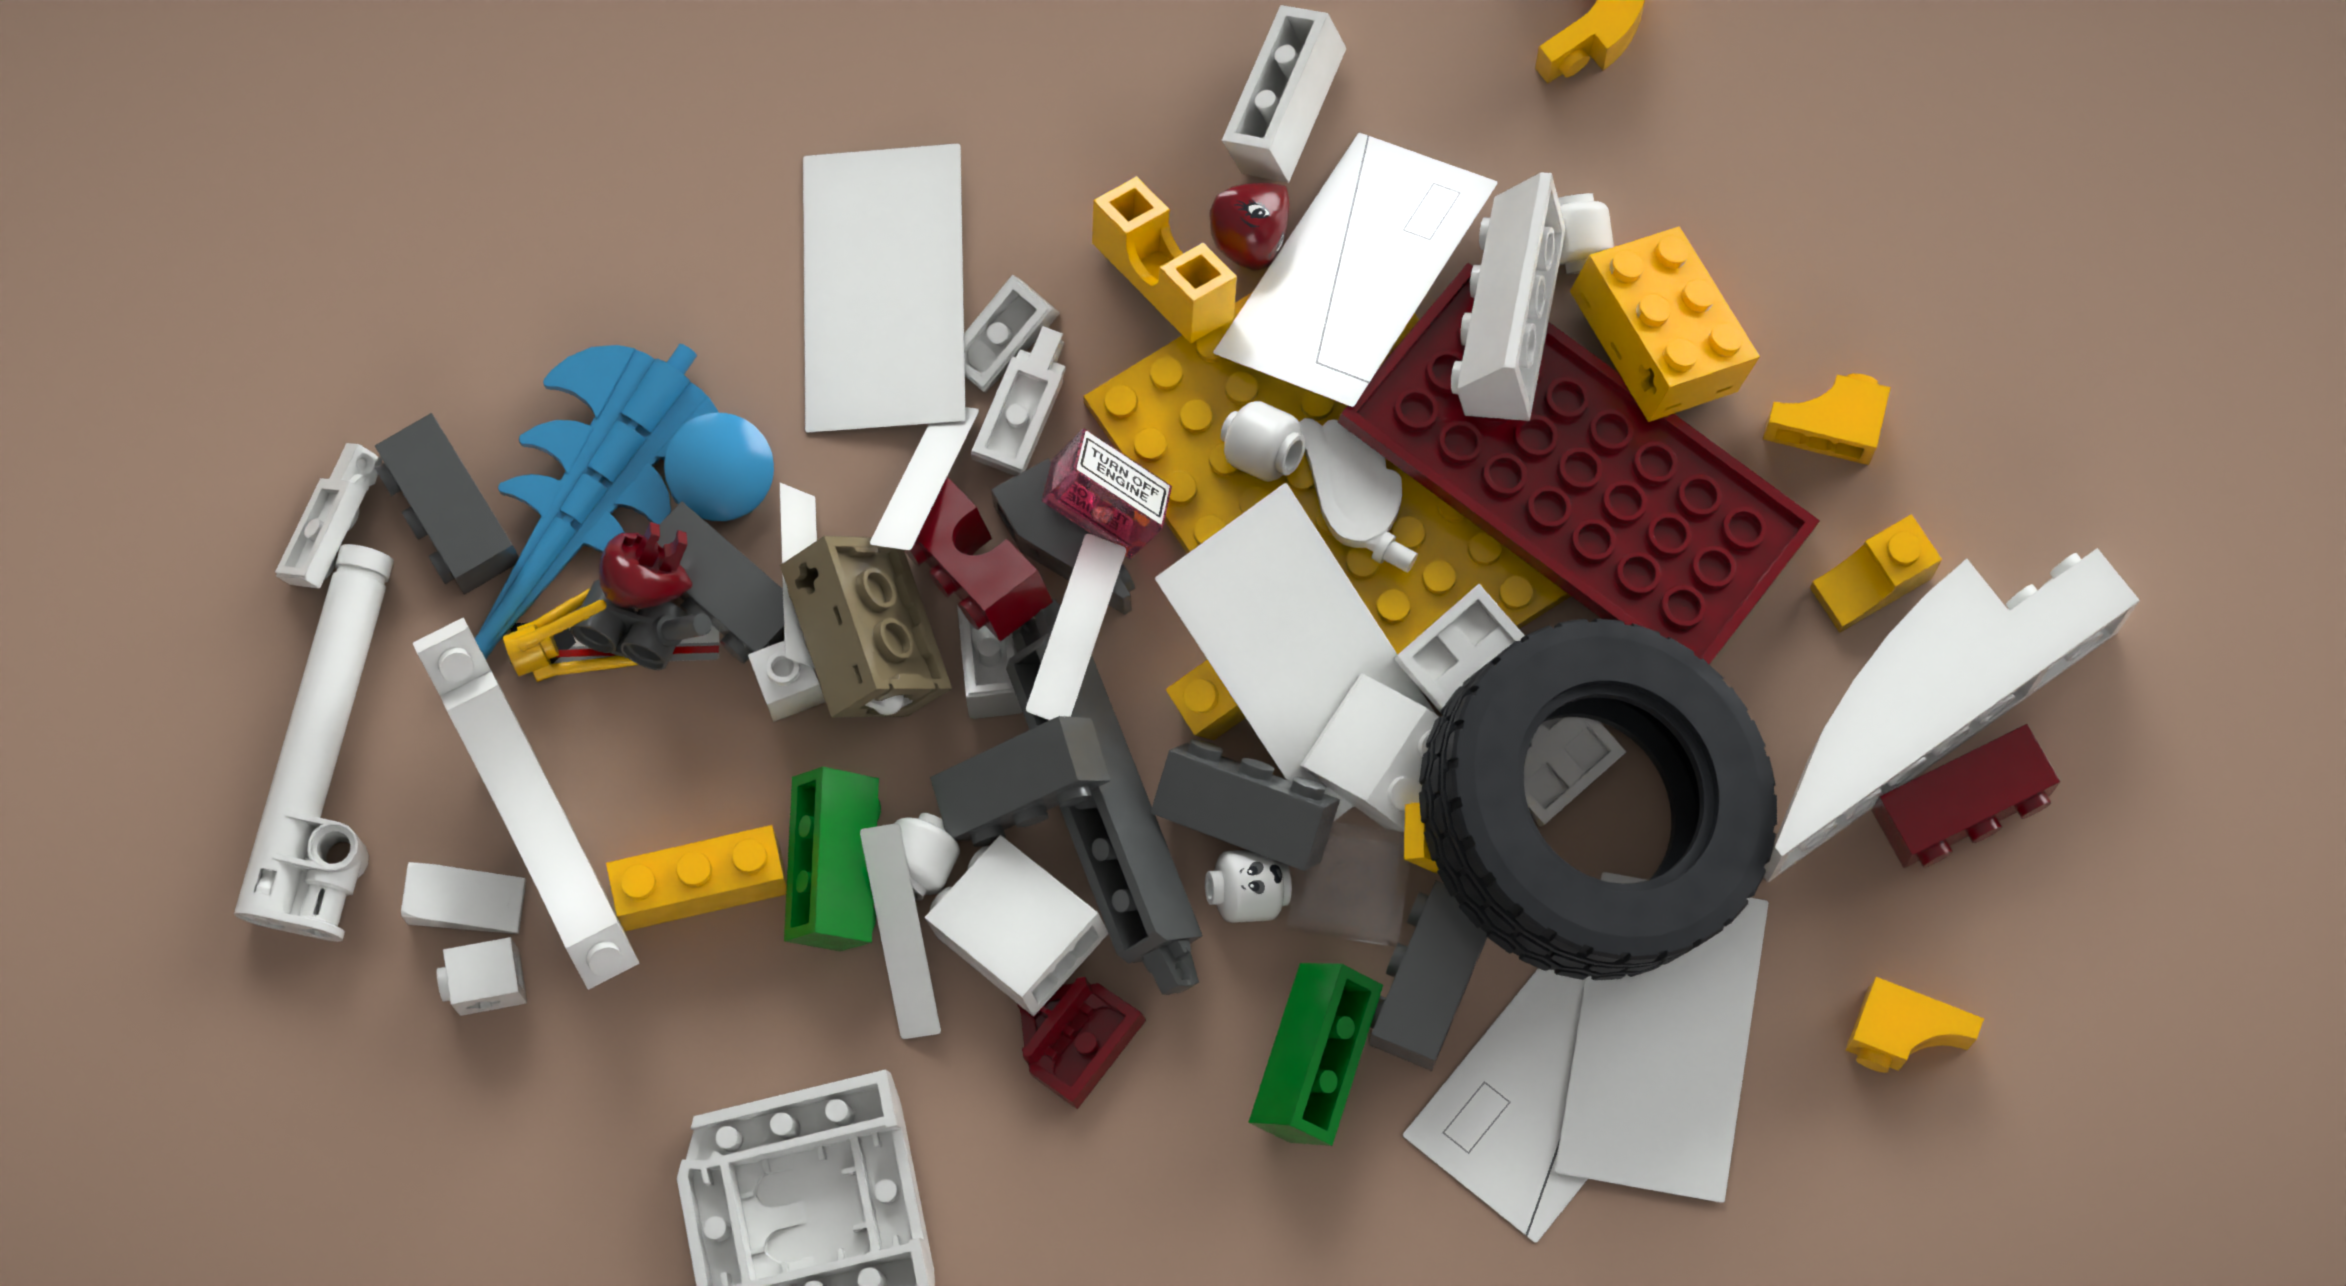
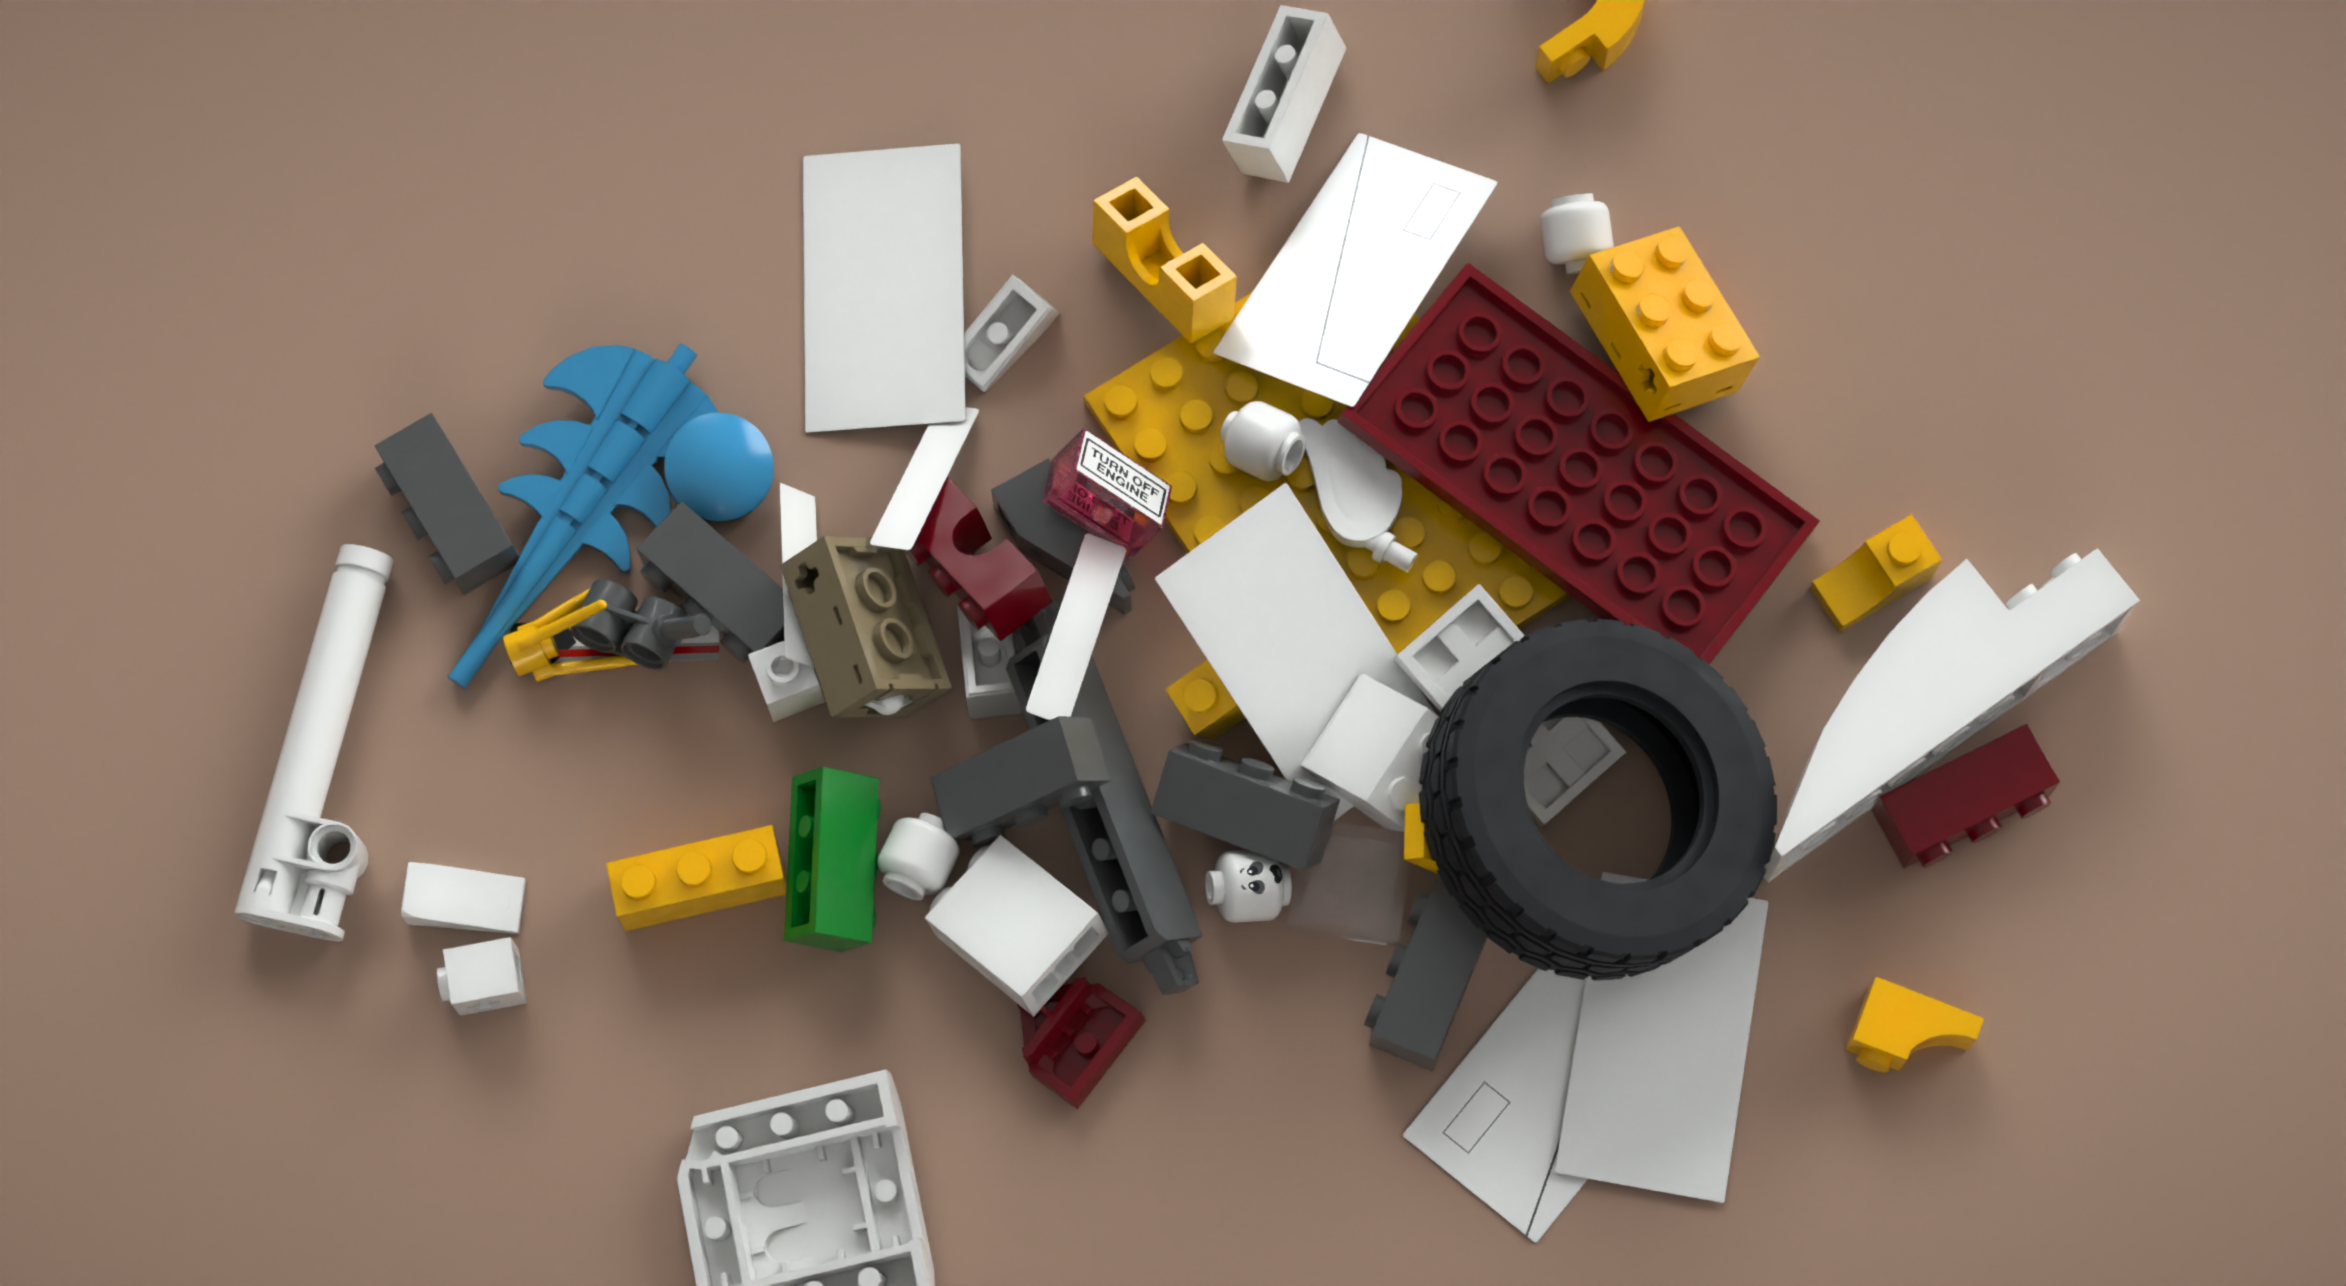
white hinge [275,443,382,589] -> none
white arch [413,617,640,990] -> none
dark red piece [599,522,692,609] -> none
white sticker [860,823,941,1039] -> none
white hinge [971,326,1066,476] -> none
dark red piece [1209,183,1290,271] -> none
green brick [1248,963,1383,1146] -> none
white slope [1451,172,1566,421] -> none
yellow arch [1763,373,1891,465] -> none

